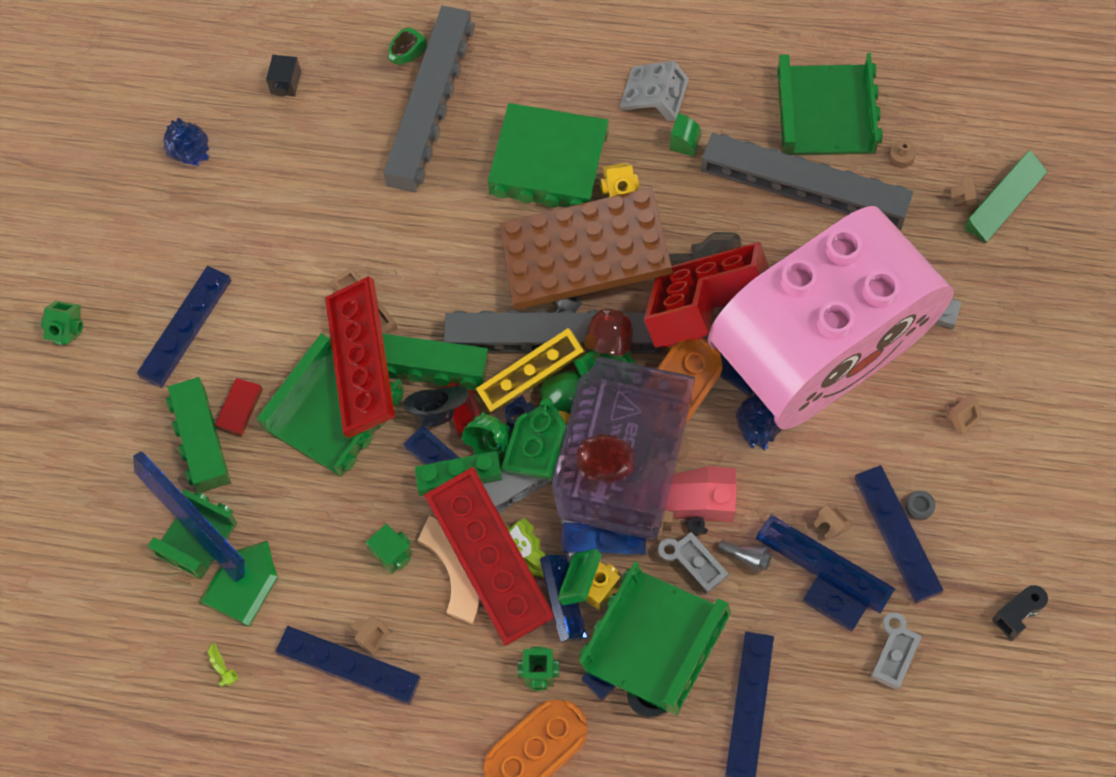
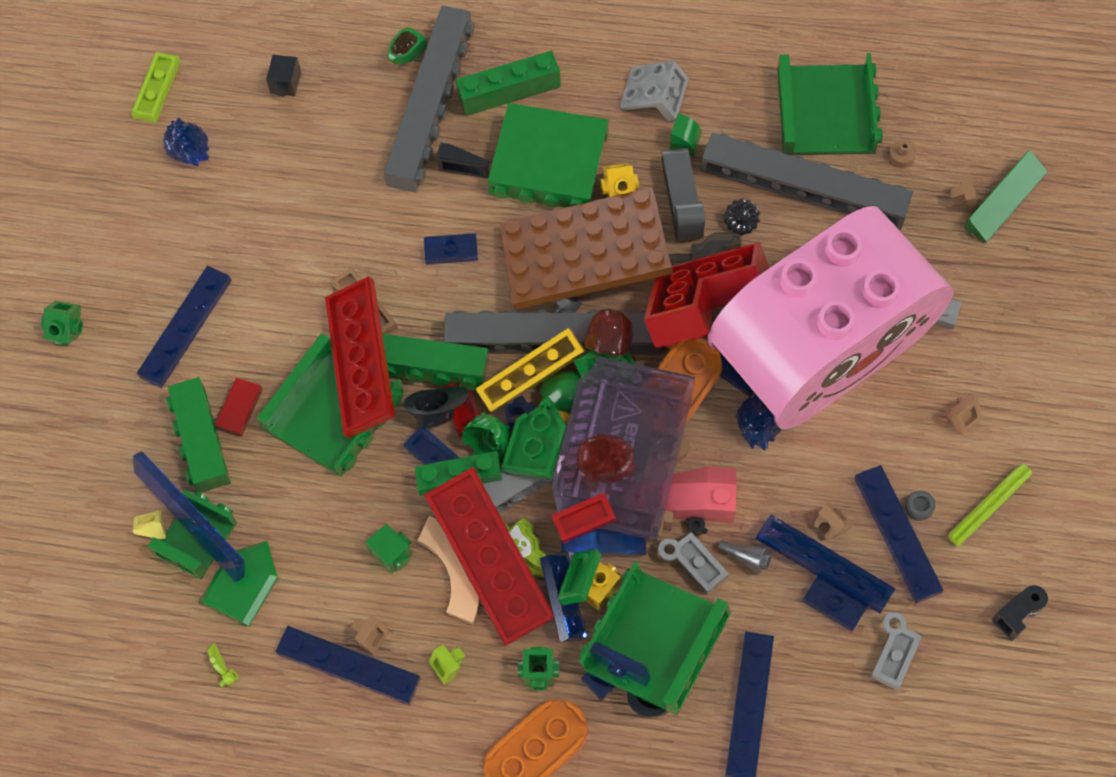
none -> lime tile [131,52,181,123]
none -> light yellow slope [133,510,166,539]
none -> clear blue plate [424,233,478,265]
none -> lime tile [429,644,466,685]
none -> black slope [437,142,490,178]
none -> green brick [455,50,561,116]
none -> red tile [551,493,616,544]
none -> clear blue plate [590,642,651,687]
none -> dark grey beam [661,147,705,242]
none -> black piece [724,198,760,235]
none -> lime axle [948,464,1032,546]

